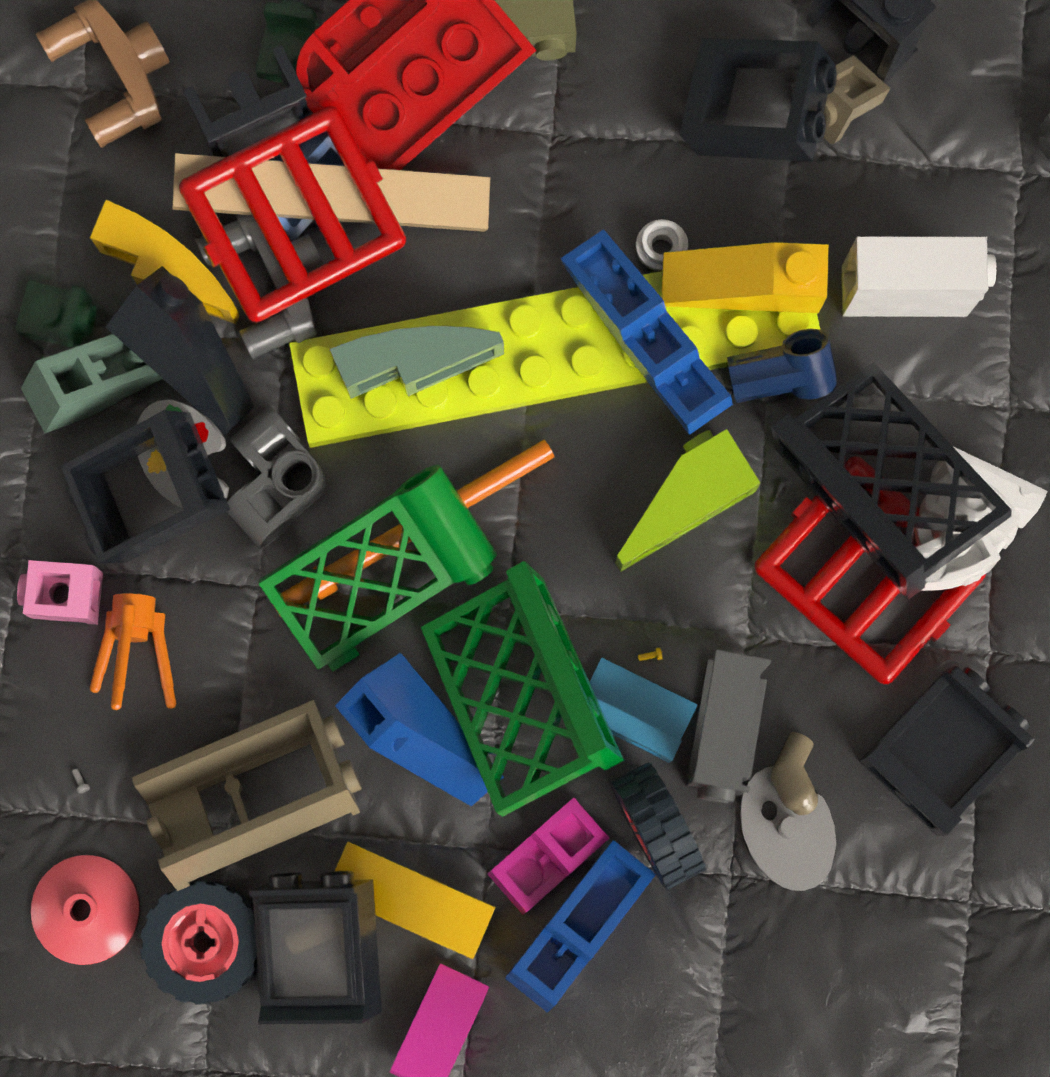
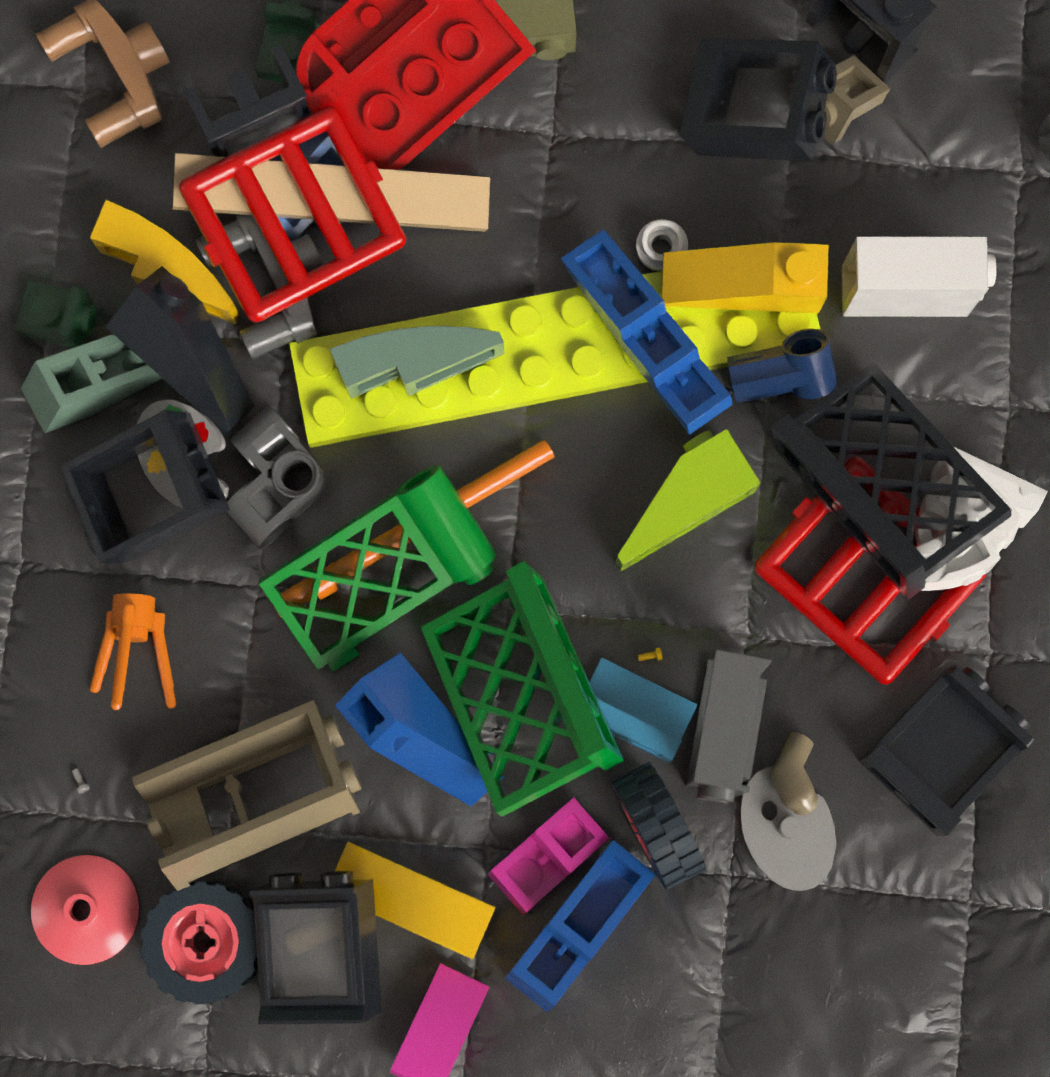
bright pink brick [17,560,103,625] -> none

